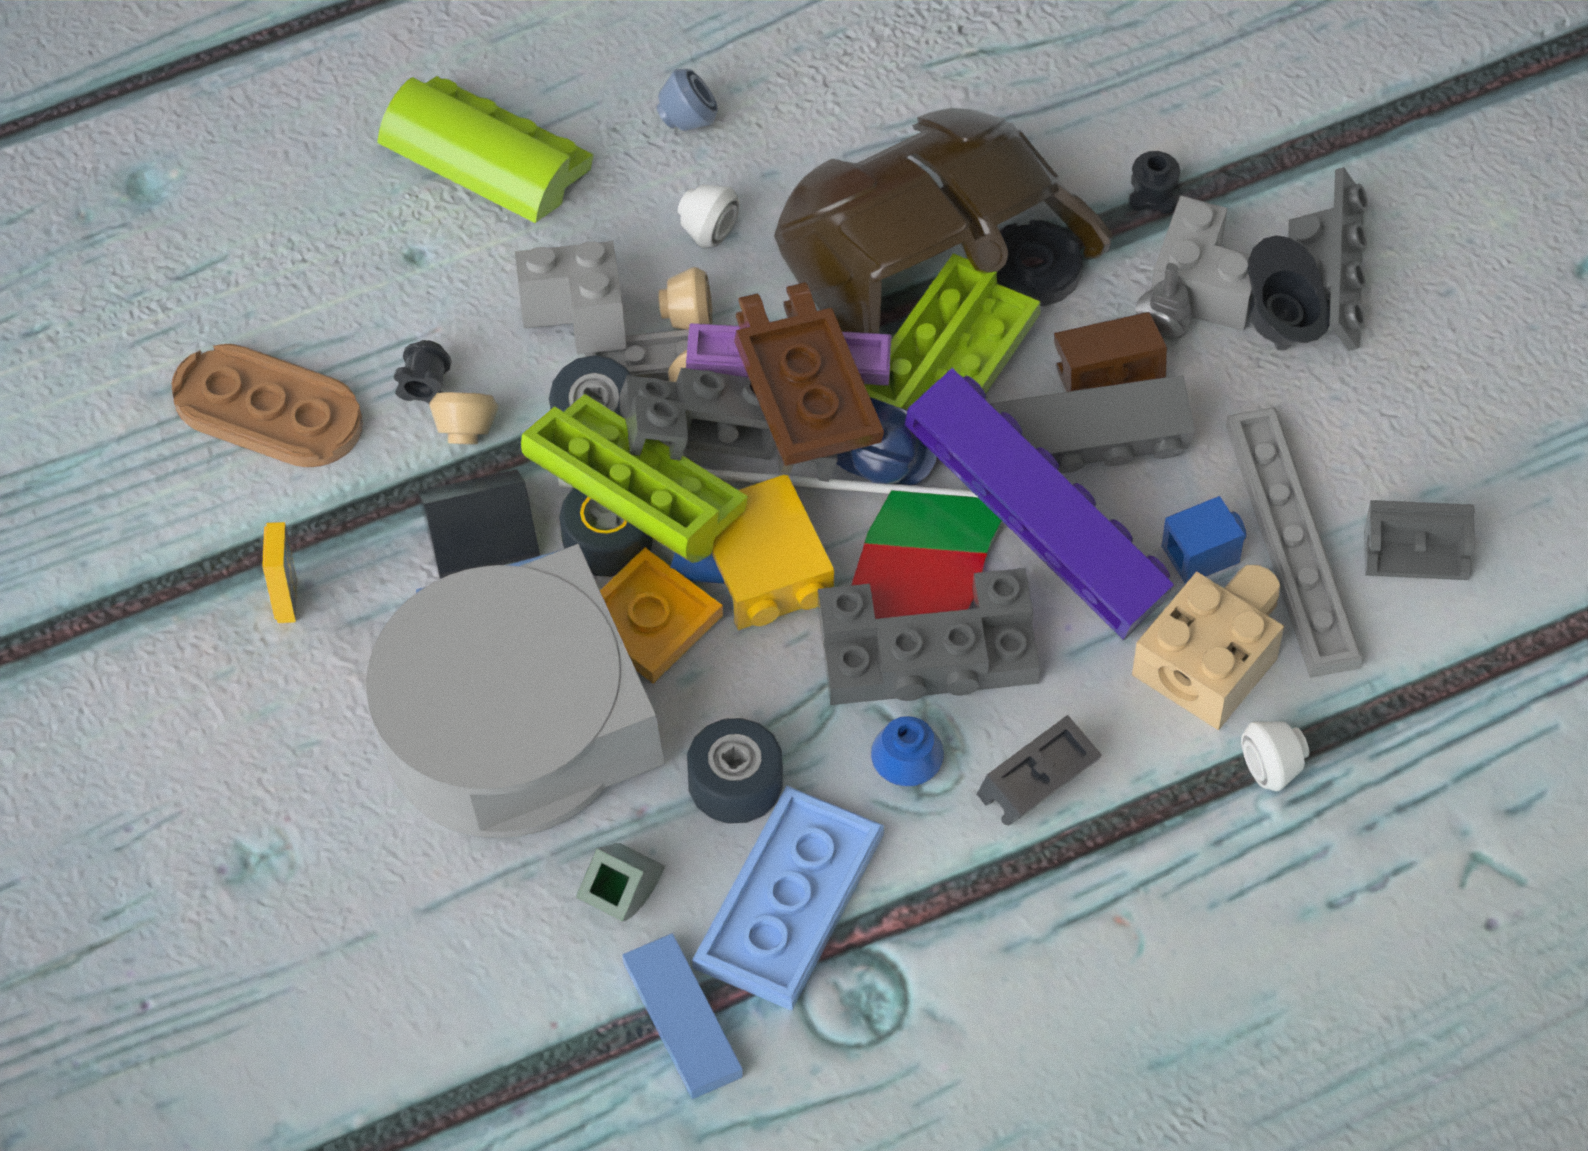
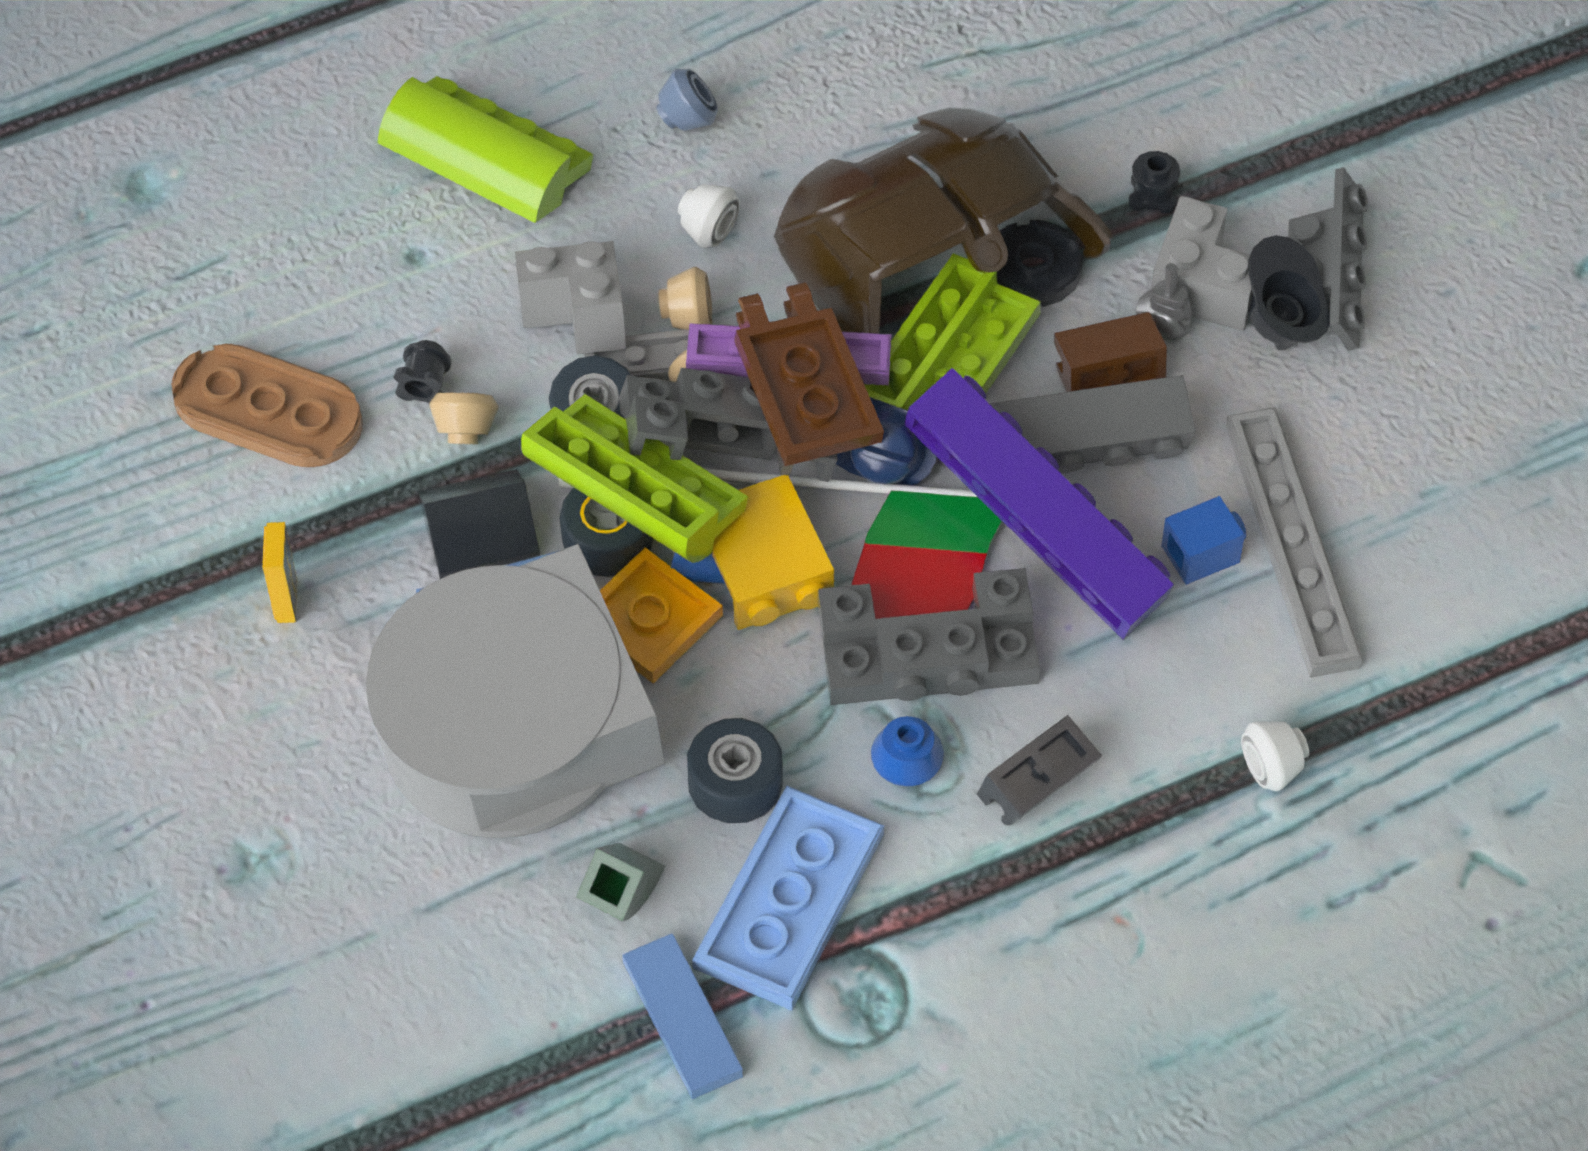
tan brick [1132,565,1284,730] -> none
dark grey hinge [1364,500,1475,580] -> none

